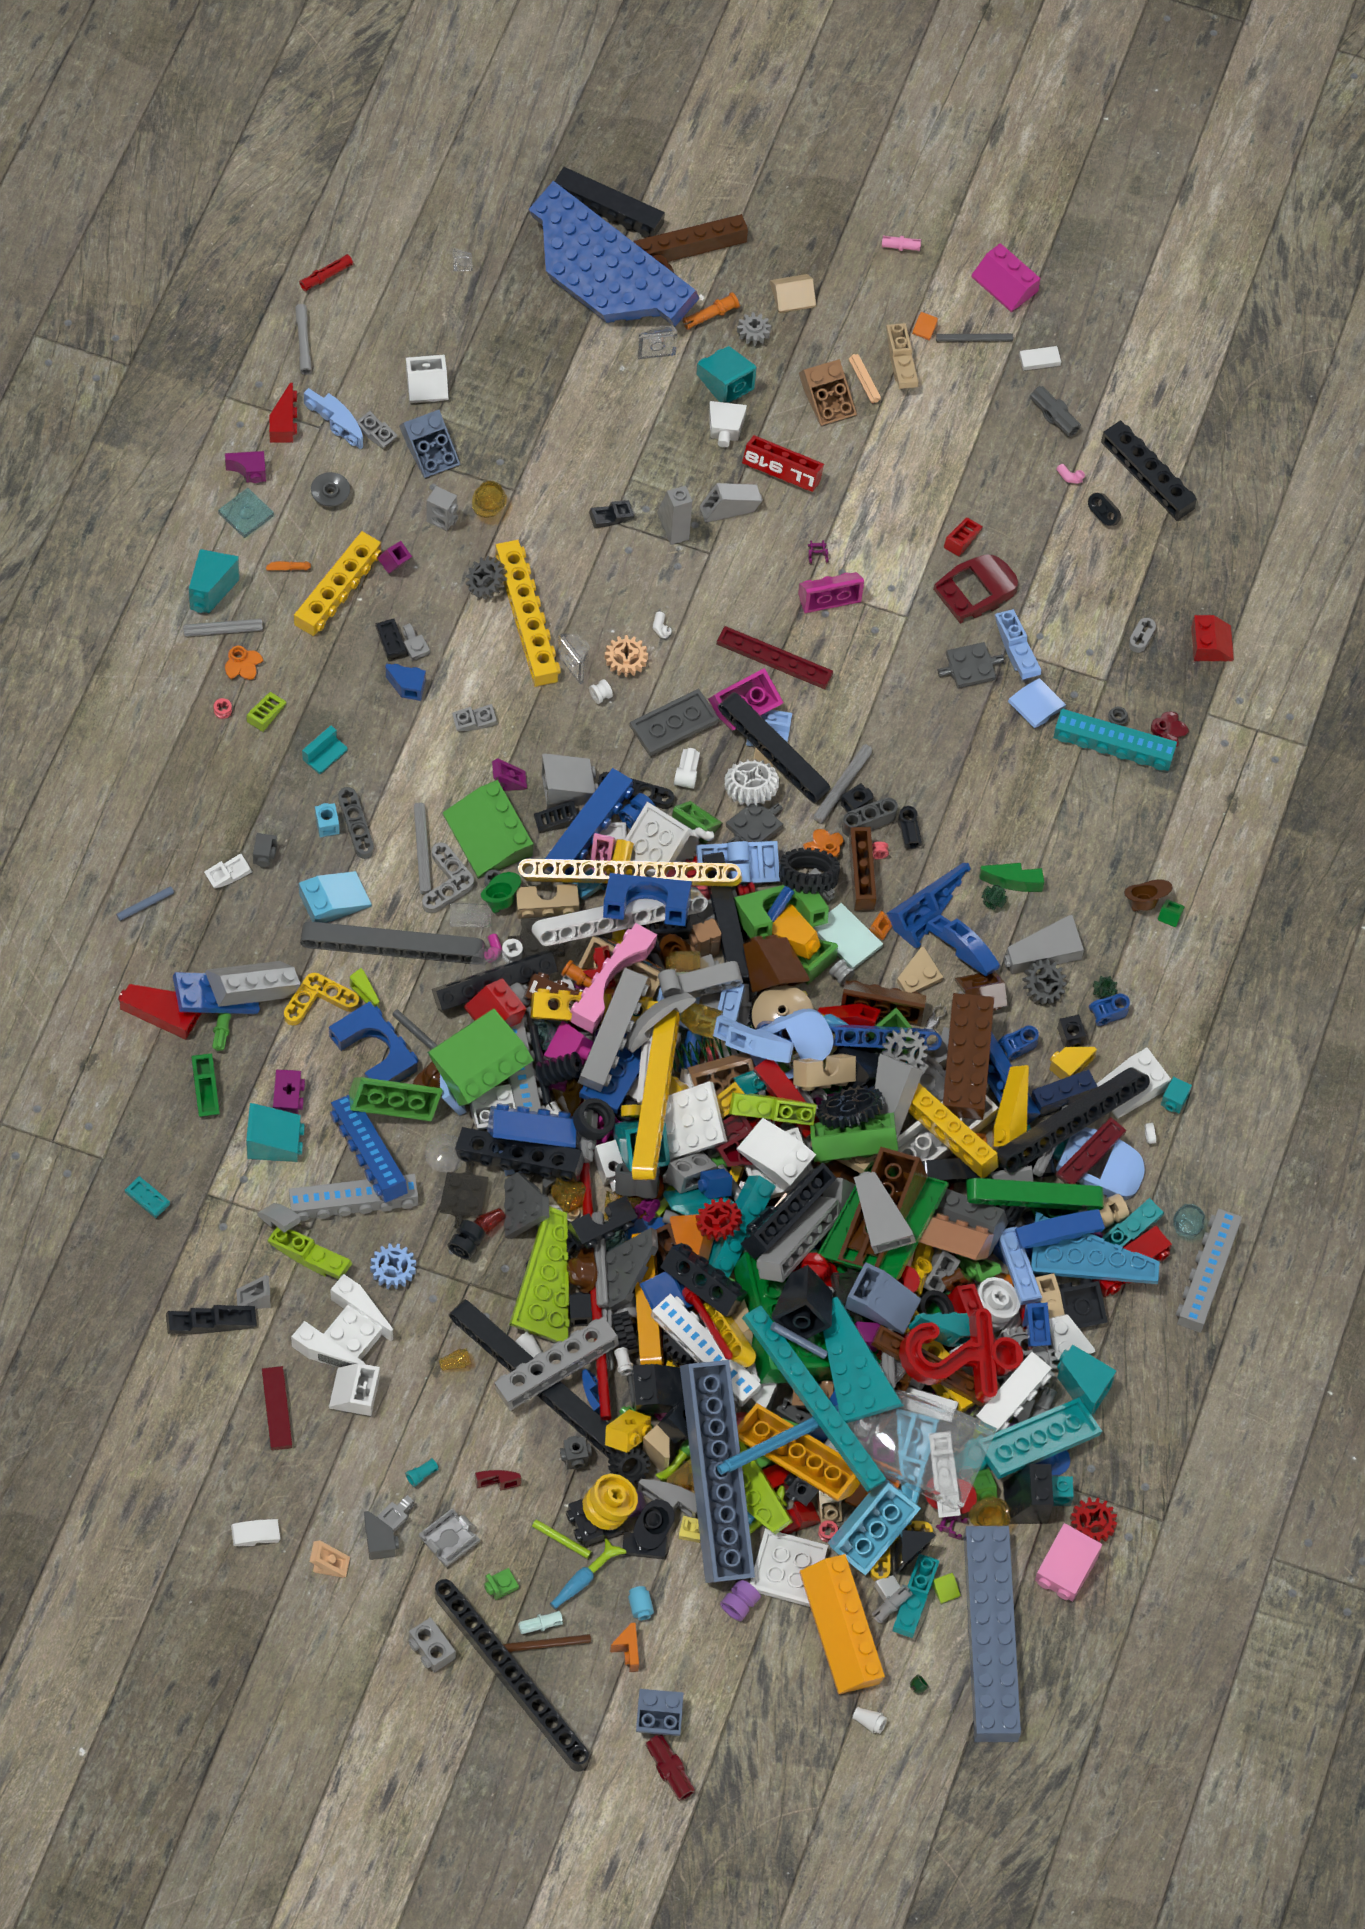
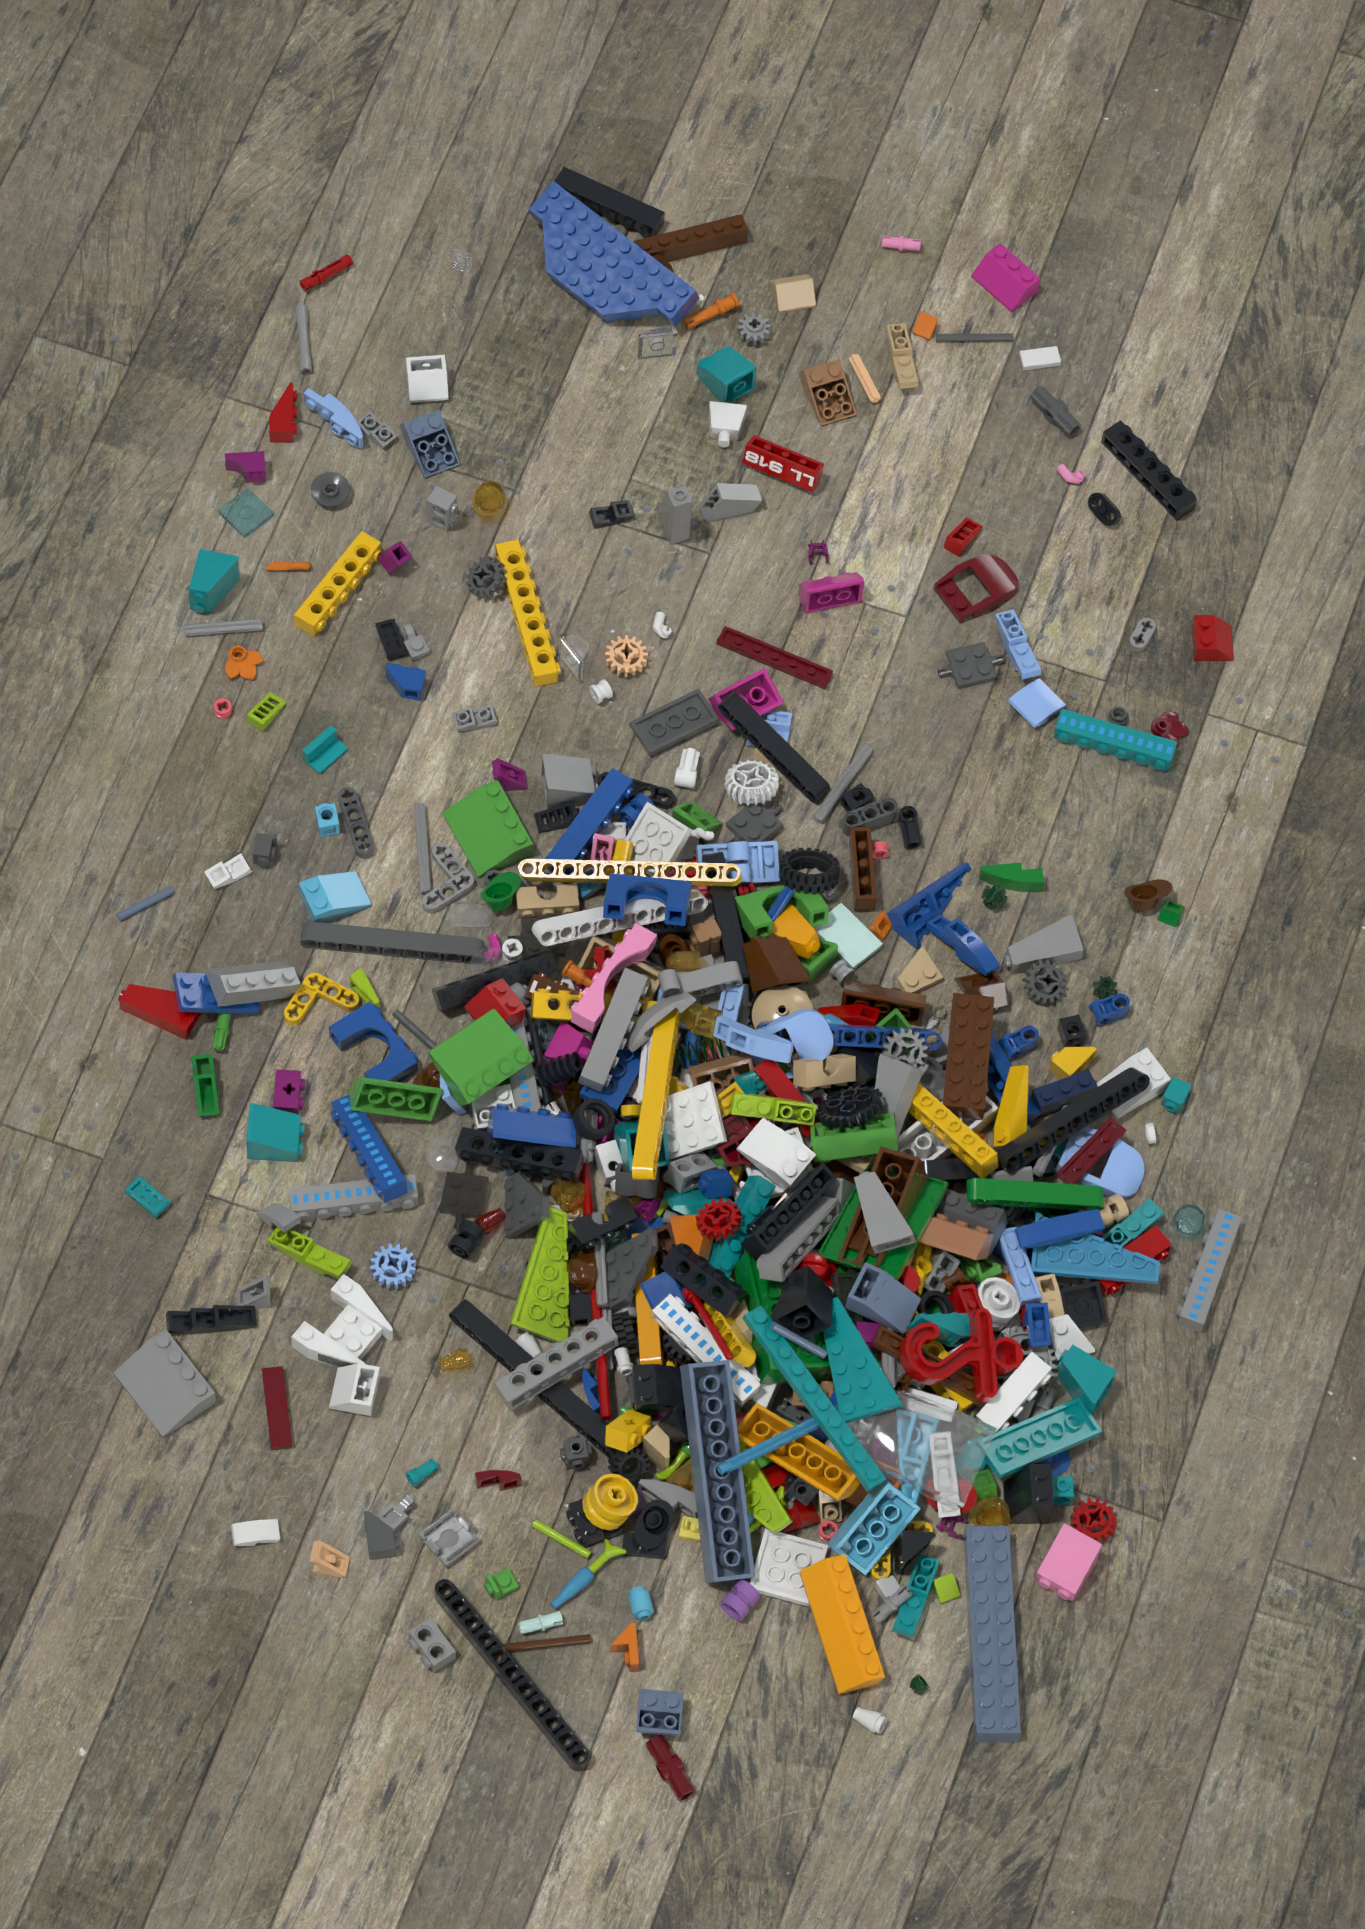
orange plate [803,829,843,858] -> none
none -> light grey slope [113,1329,216,1438]

